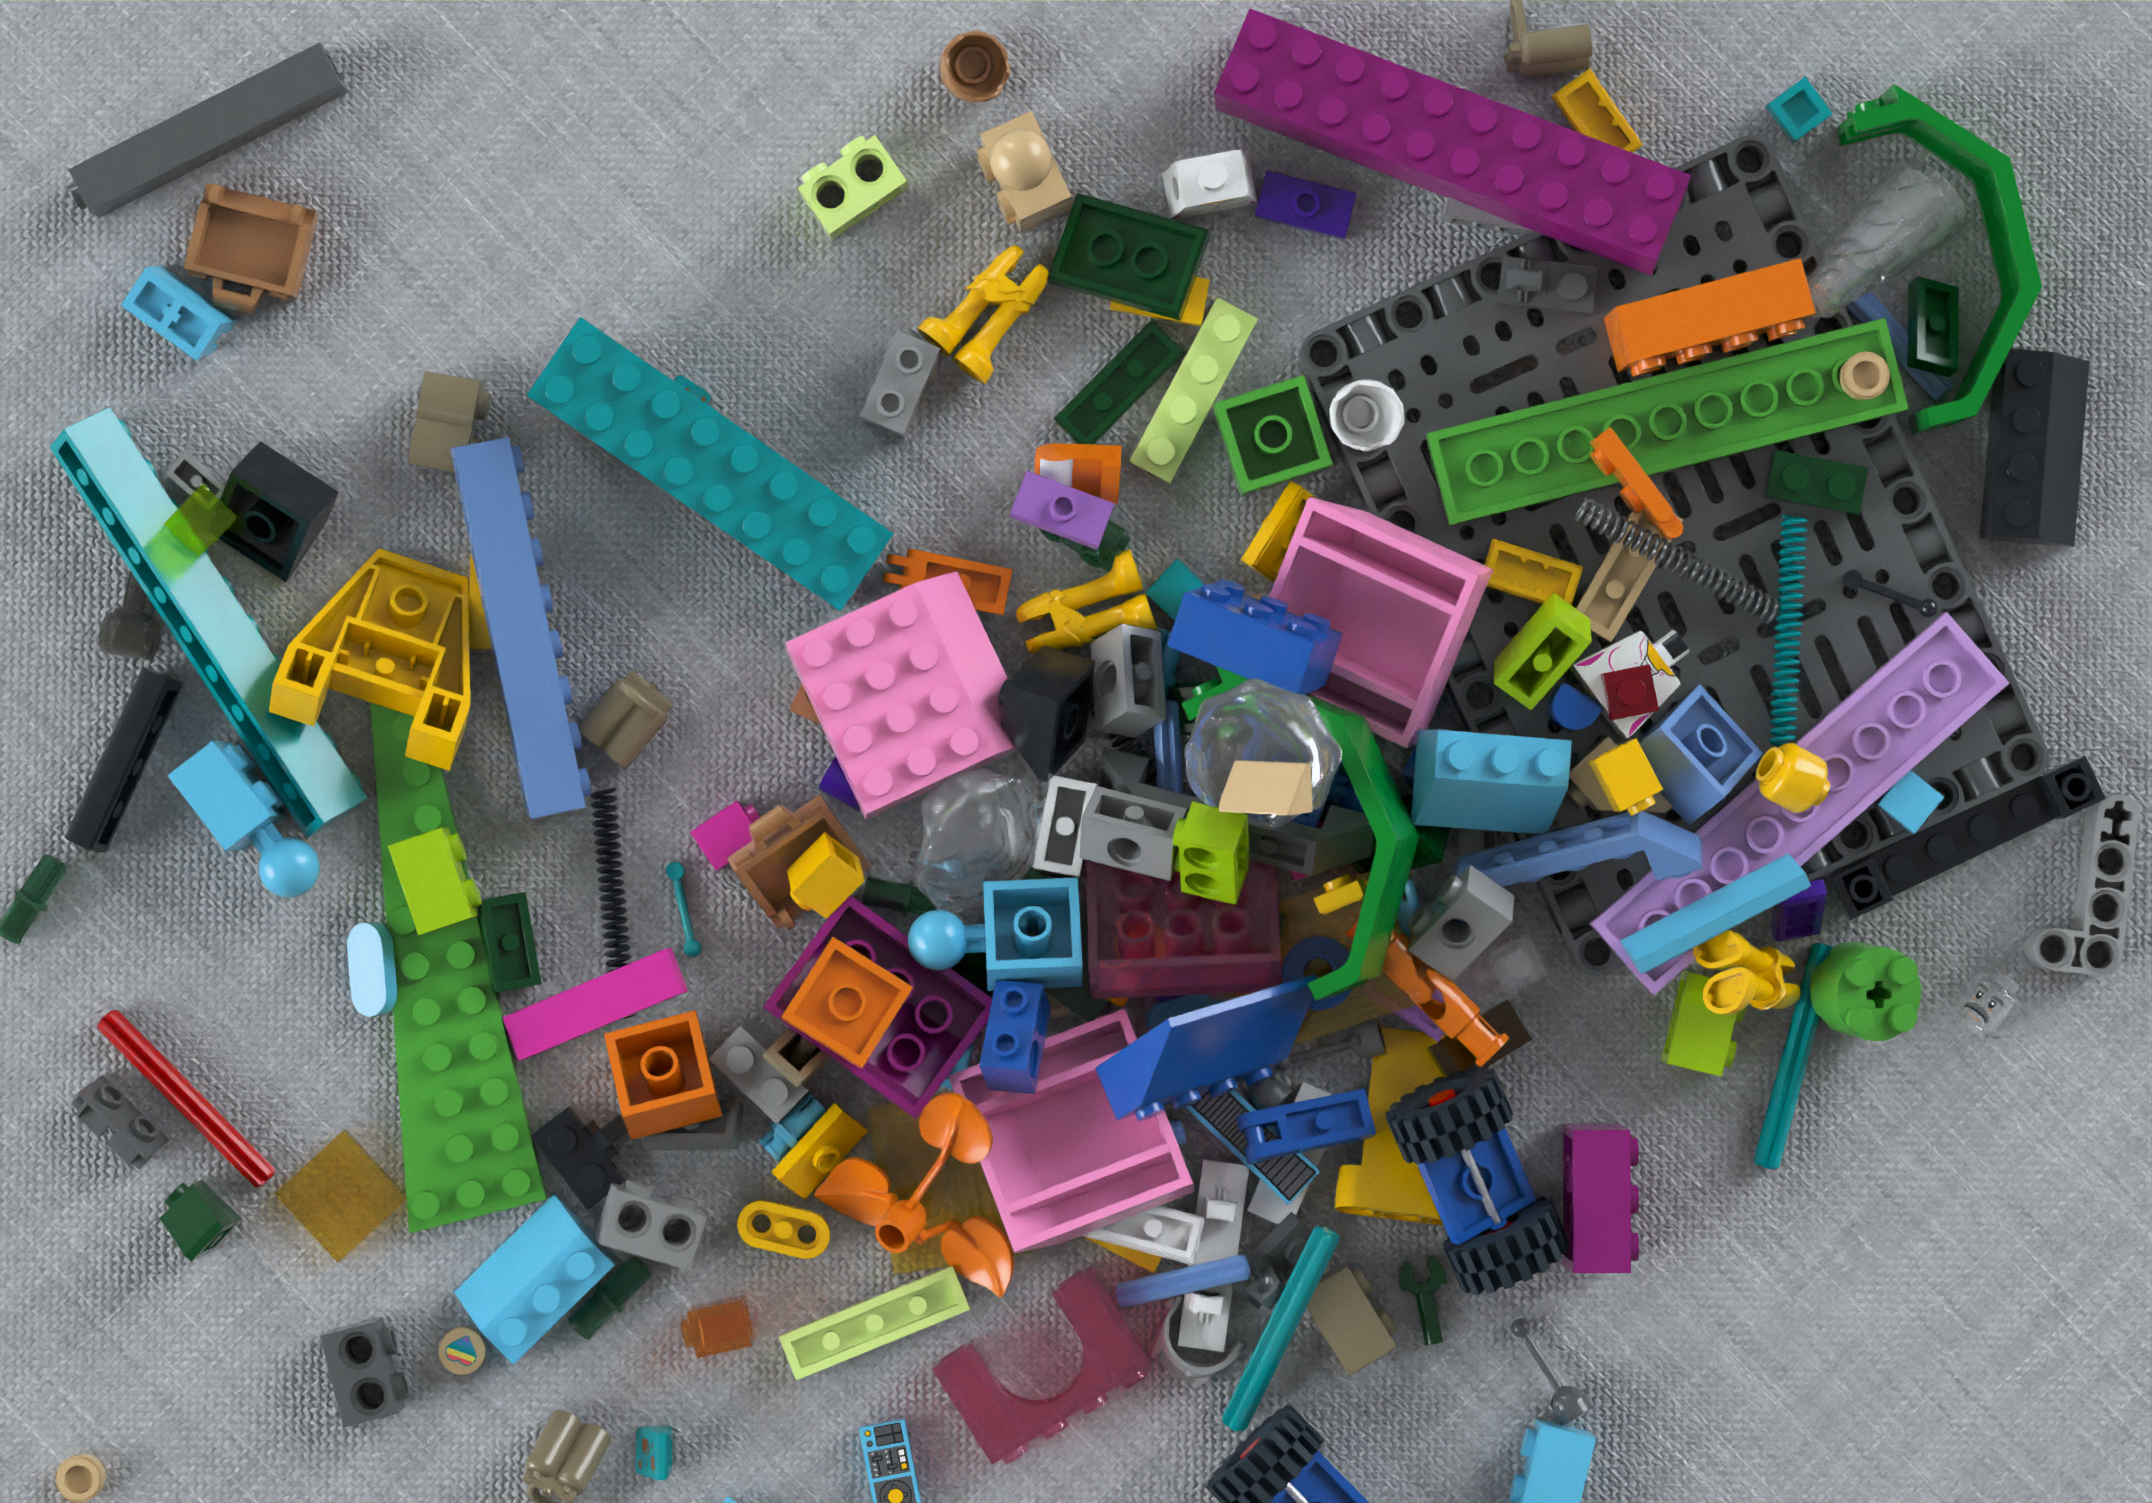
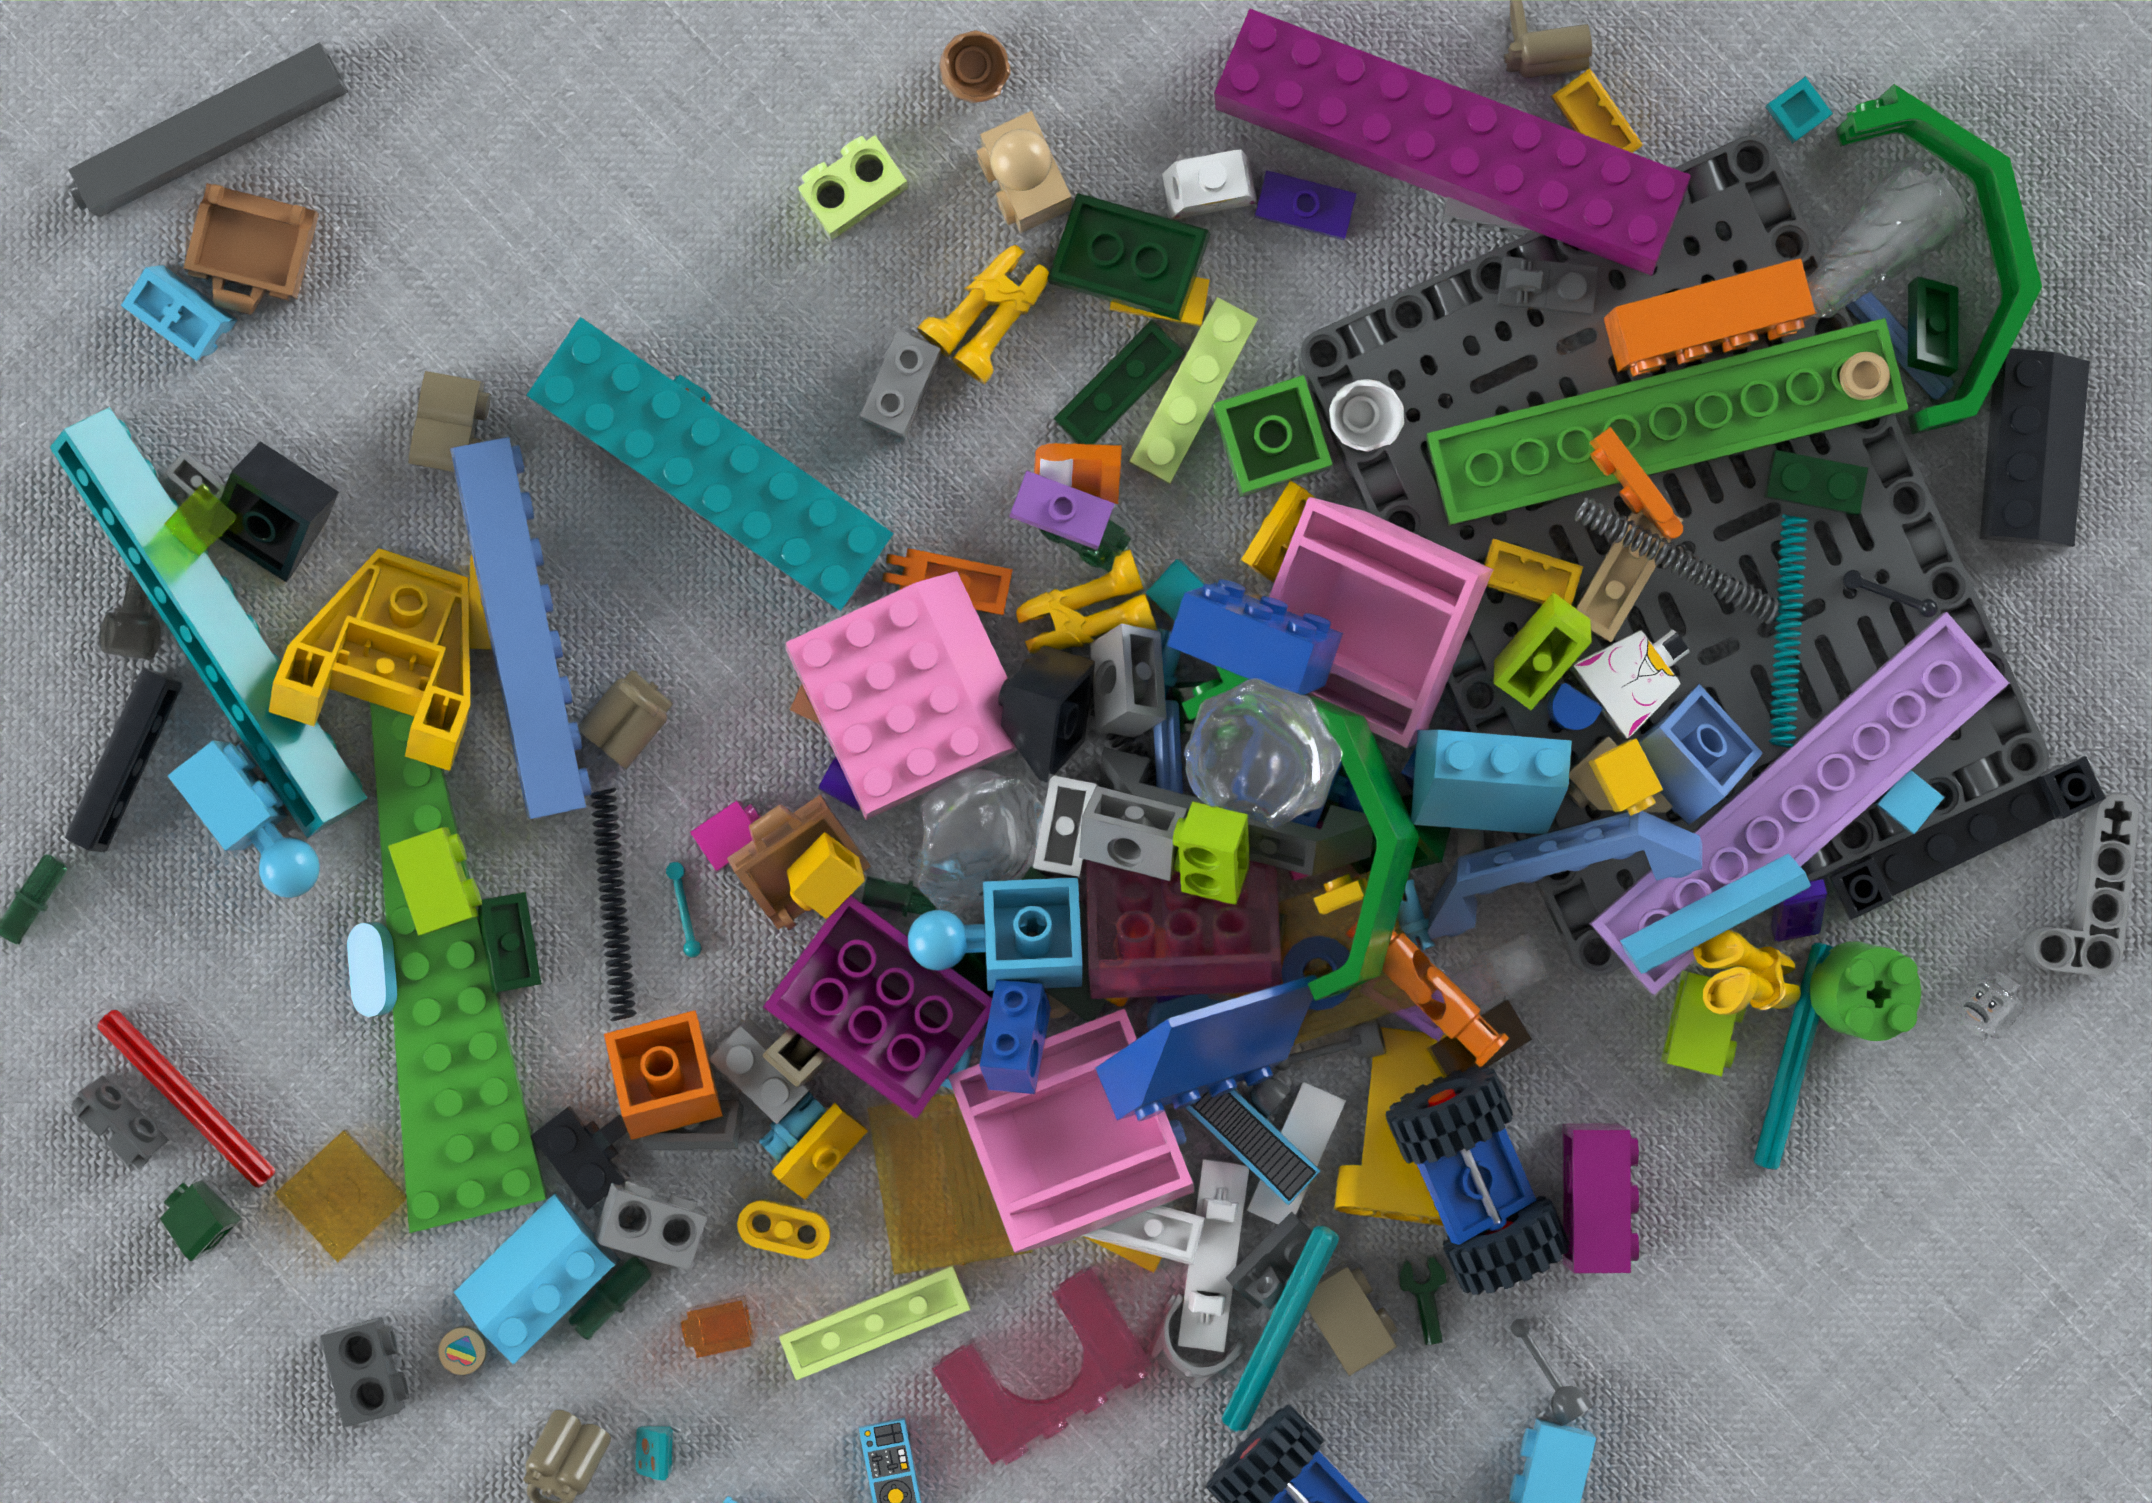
tan tile [56,1453,106,1503] -> none
dark pink tile [502,948,688,1061] -> none
orange plate [781,937,913,1069] -> none
orange plant [814,1092,1014,1298] -> none
medium blue axle [1116,1255,1251,1308] -> none
tan slope [1219,760,1312,815] -> none
blue plate [1236,1088,1376,1164] -> none
light grey brick [1408,865,1514,982] -> none
dark red plate [1601,664,1659,721] -> none
yellow head [1756,743,1830,813] -> none

